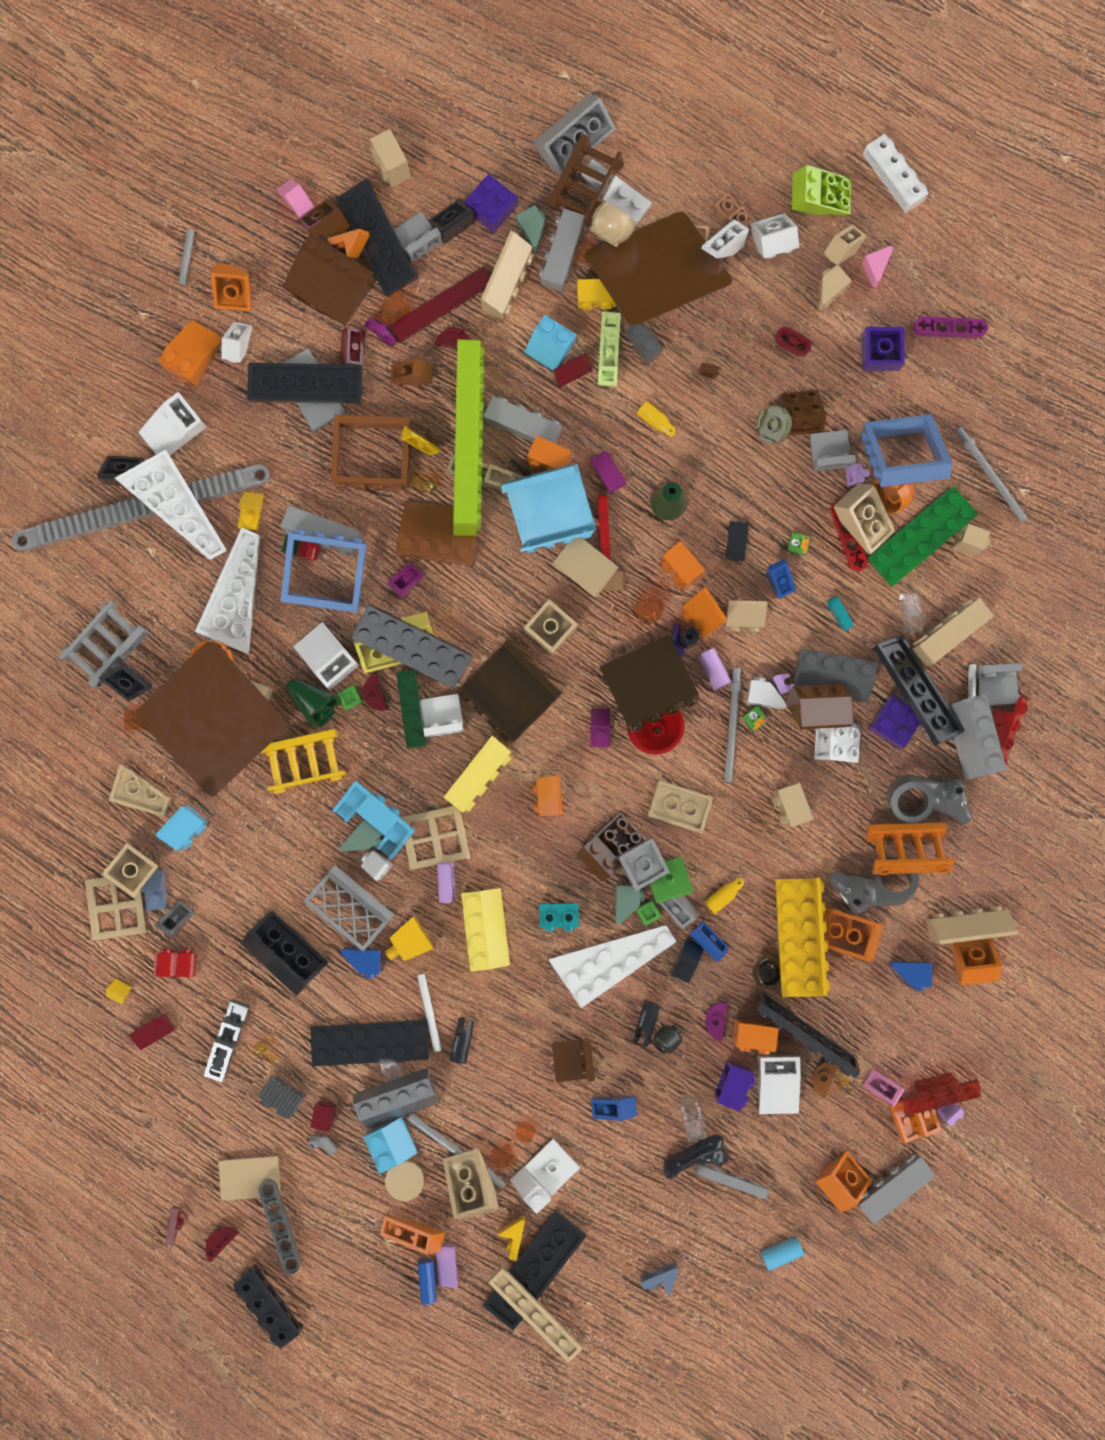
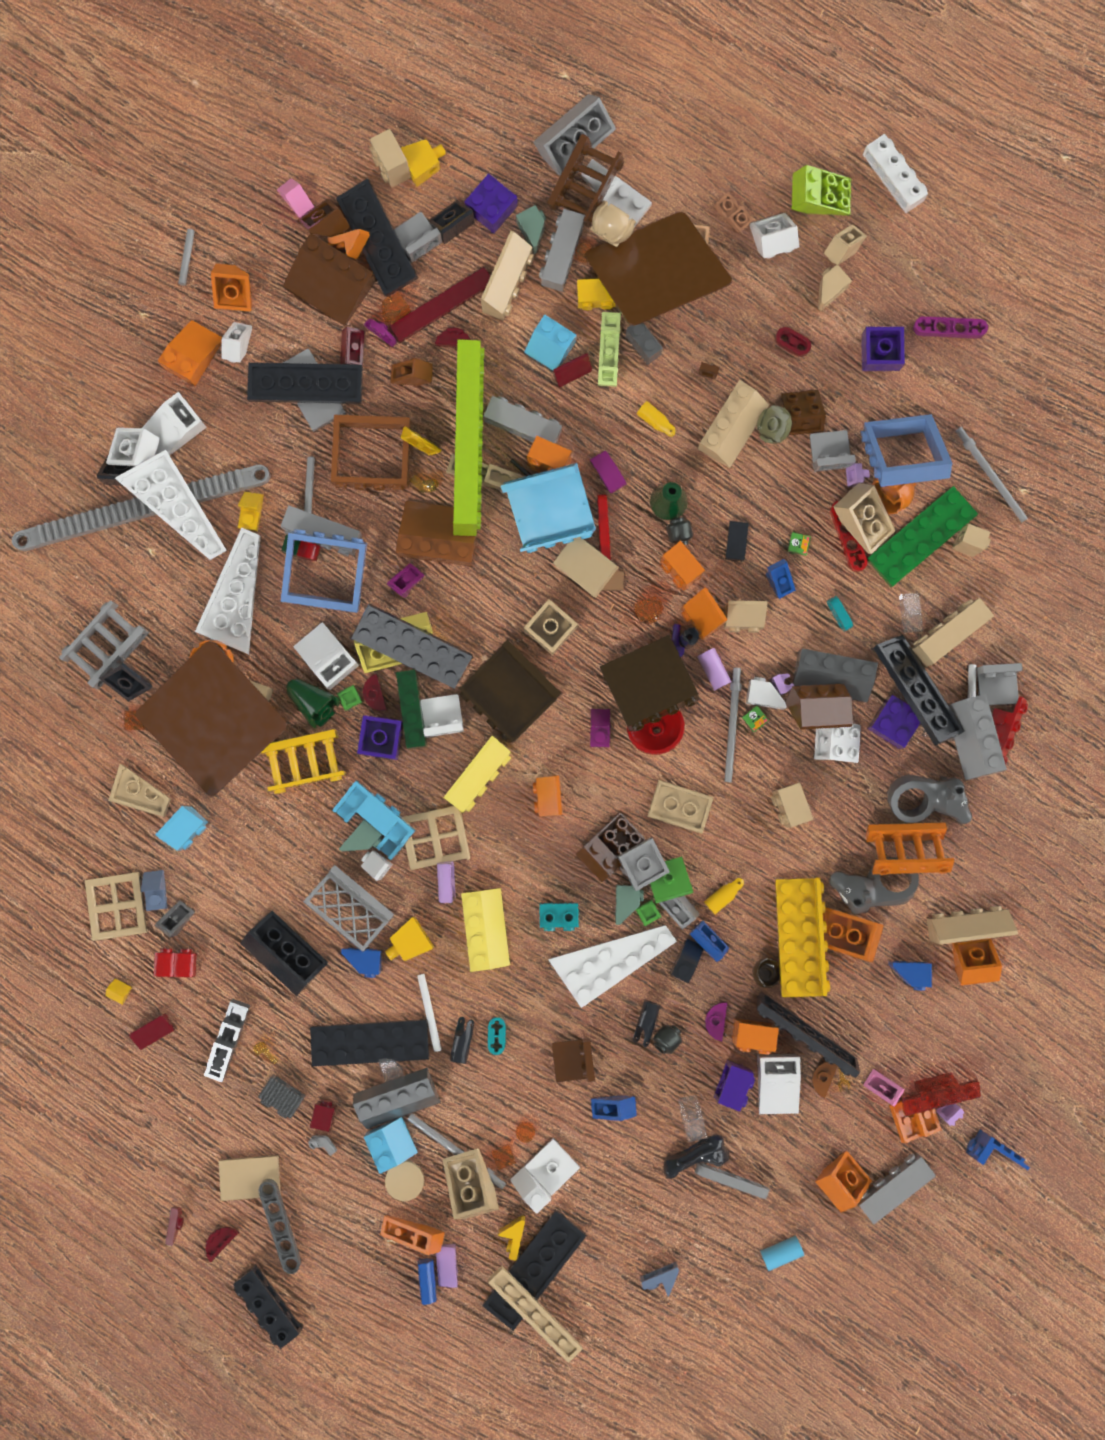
tan slope [100,843,158,898] -> none
white slope [702,220,749,258] -> none
bright pink slope [862,246,894,288] -> none
none -> white slope [106,428,160,466]
none -> light grey bar [304,457,315,513]
none -> dark purple brick [357,715,403,760]
none -> yellow torso [400,140,446,187]
none -> teal beam [488,1016,506,1055]
none -> pearl dark grey head [666,517,693,545]
none -> tan slope [698,380,769,469]
none -> blue plate [966,1129,1030,1170]

